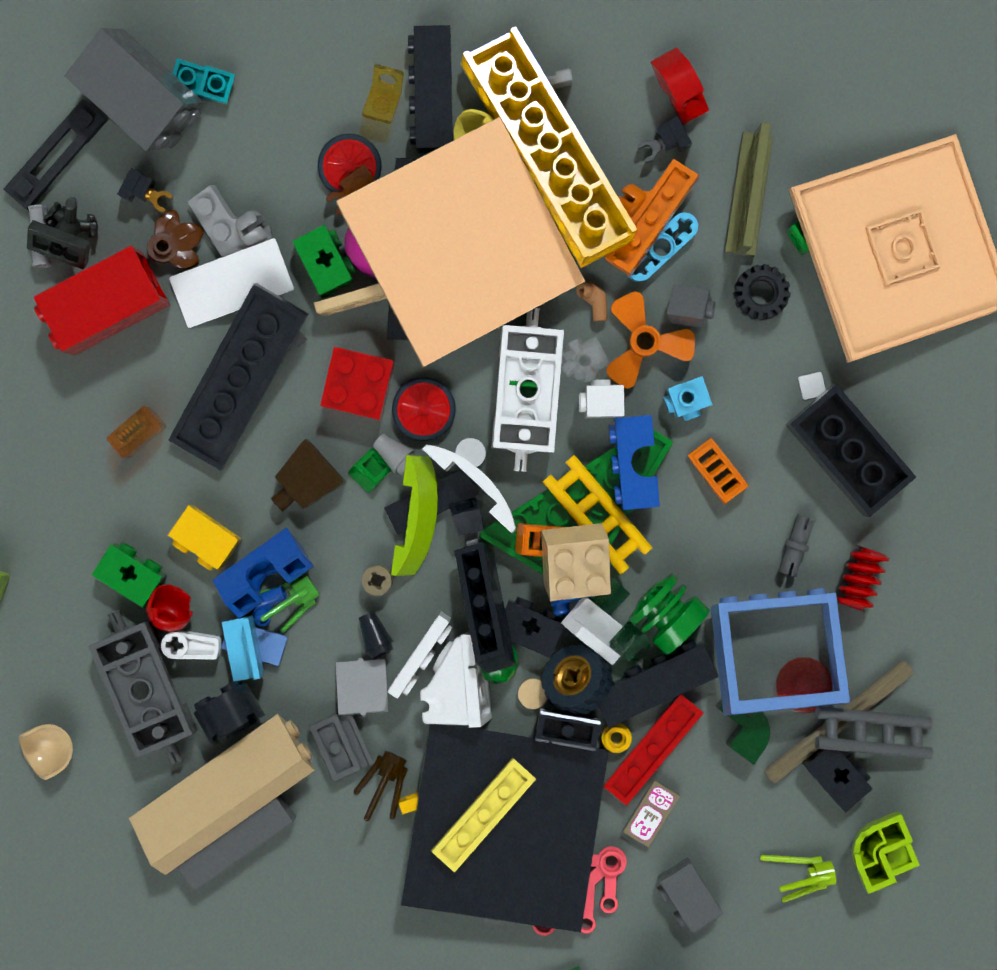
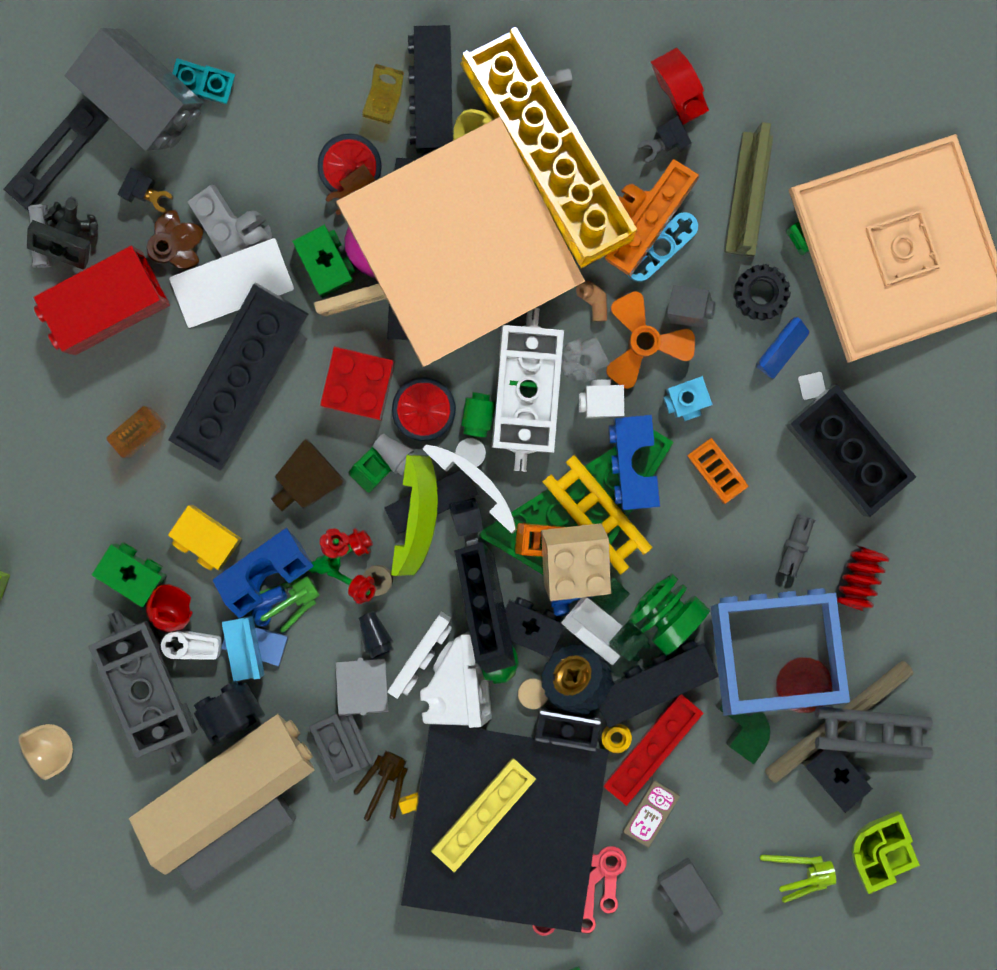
none -> red plant [309,528,376,604]
none -> green brick [461,392,495,437]
none -> blue slope [756,317,809,379]

